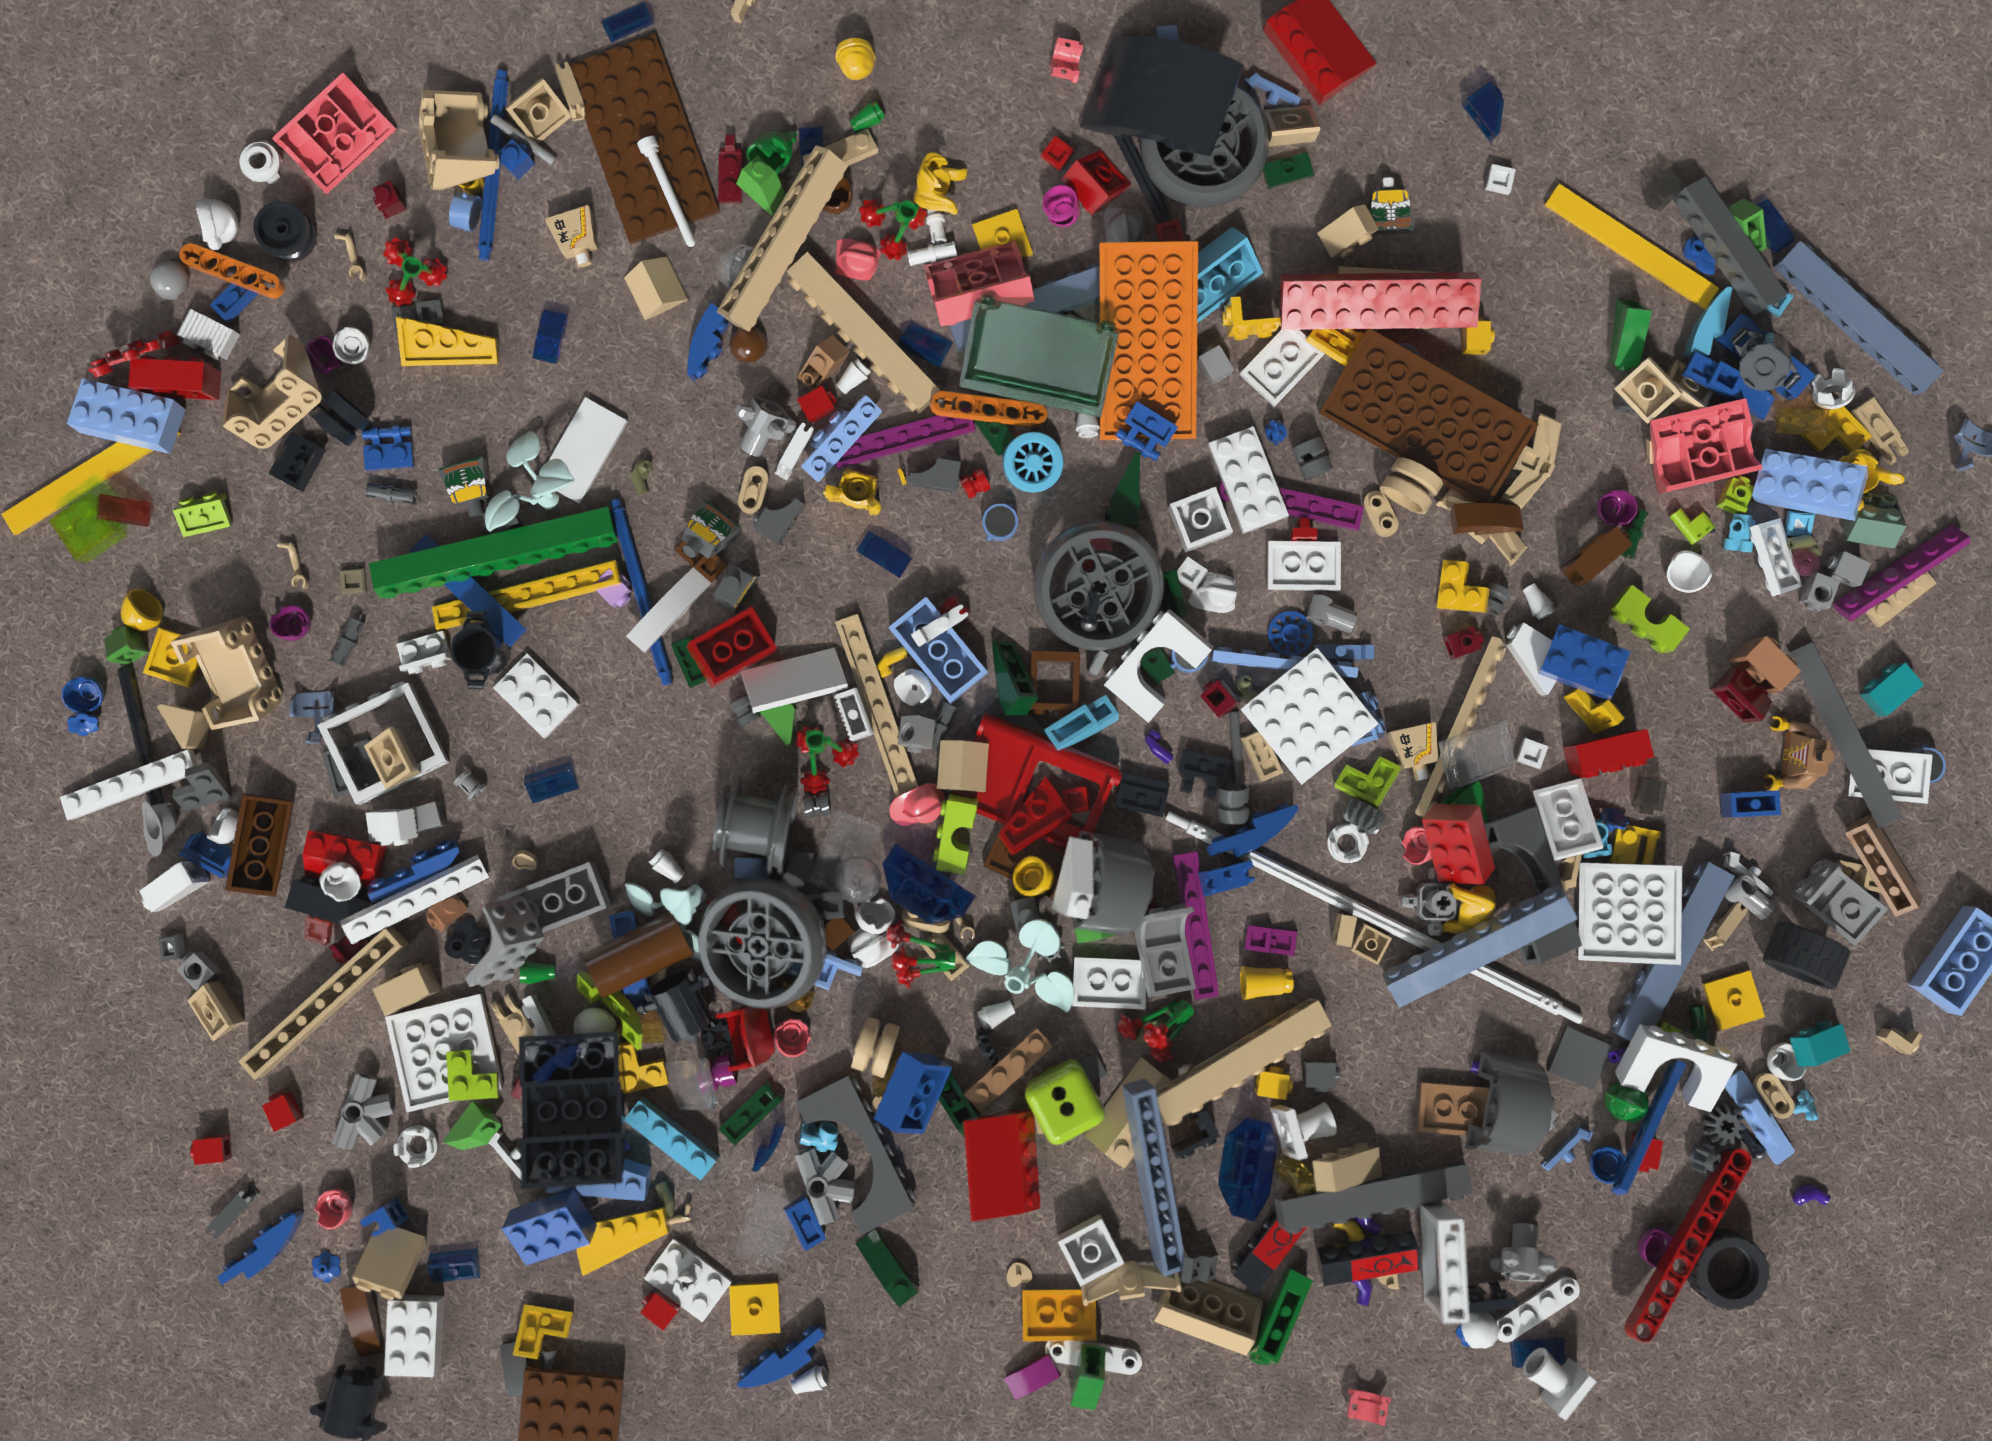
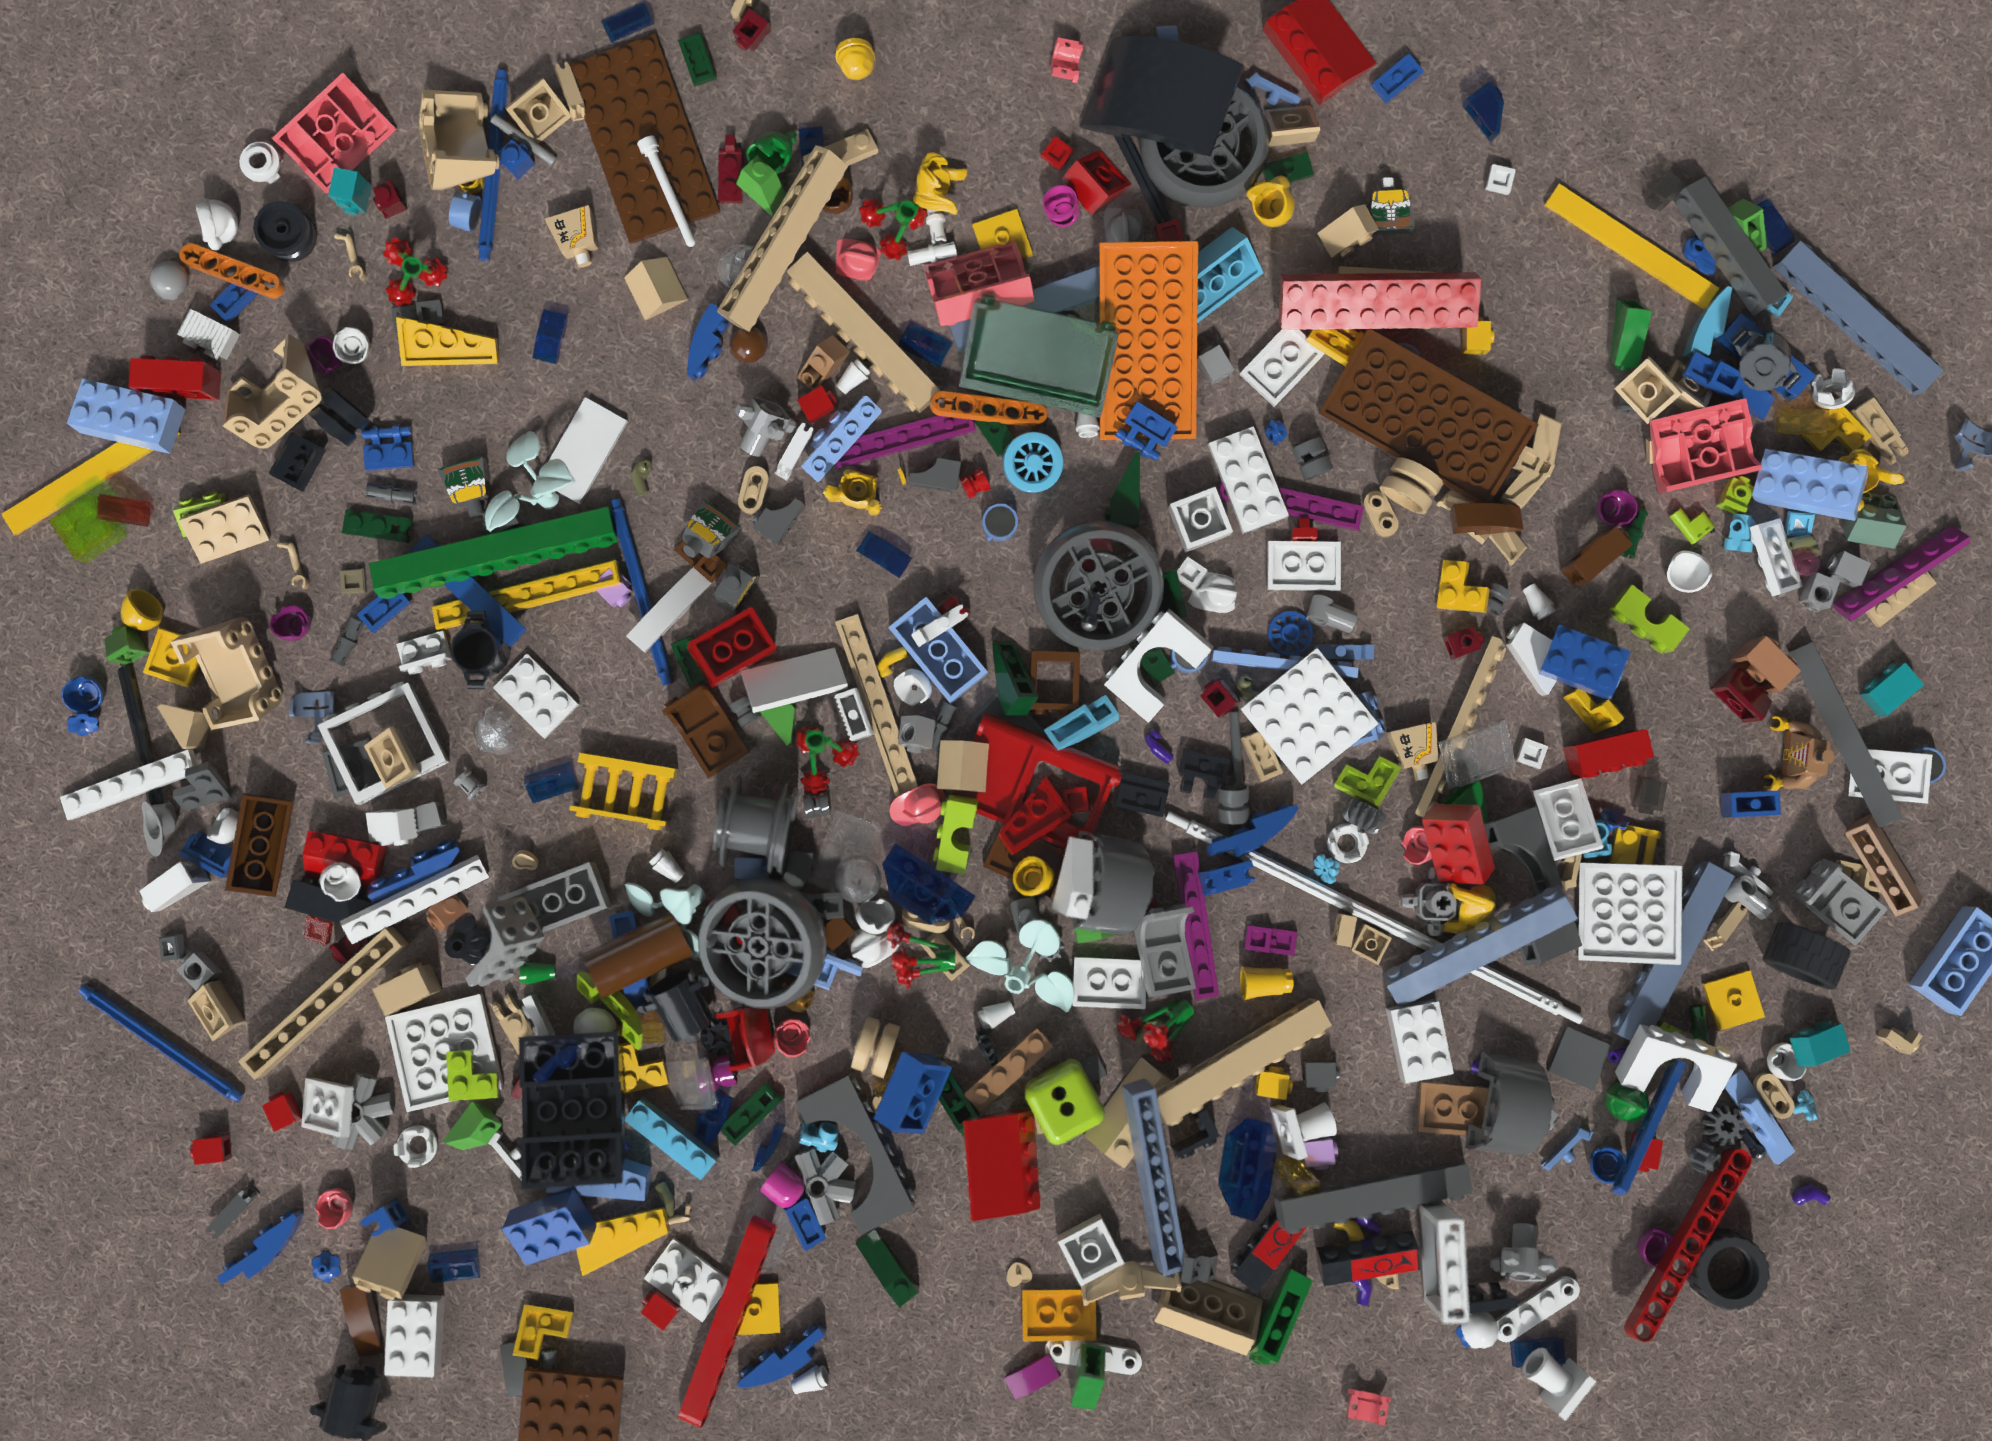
red plant [88,330,180,377] -> none
green cone [849,101,886,132] -> none
light grey tile [1087,651,1108,676] -> none
yellow bracket [1221,297,1281,340] -> none
tan brick [1313,1143,1382,1192] -> none
none -> blue piece [78,984,244,1103]
none -> tan plate [179,494,270,564]
none -> white plate [301,1078,354,1138]
none -> teal brick [328,167,372,216]
none -> dark green plate [342,510,413,544]
none -> blue plate [357,593,412,633]
none -> clear cylinder [473,707,524,755]
none -> yellow fence [569,753,678,830]
none -> reddish brown bracket [662,684,750,778]
none -> dark green plate [678,32,717,87]
none -> red beam [678,1215,777,1428]
none -> clear blue slope [694,1089,733,1145]
none -> dark red brick [732,8,771,52]
none -> dark pink helmet [760,1161,804,1208]
none -> yellow piece [1246,176,1295,227]
none -> lavender brick [1302,1136,1338,1170]
none -> medium azure plant [1313,854,1340,884]
none -> blue plate [1371,53,1424,104]
none -> white brick [1386,999,1454,1083]

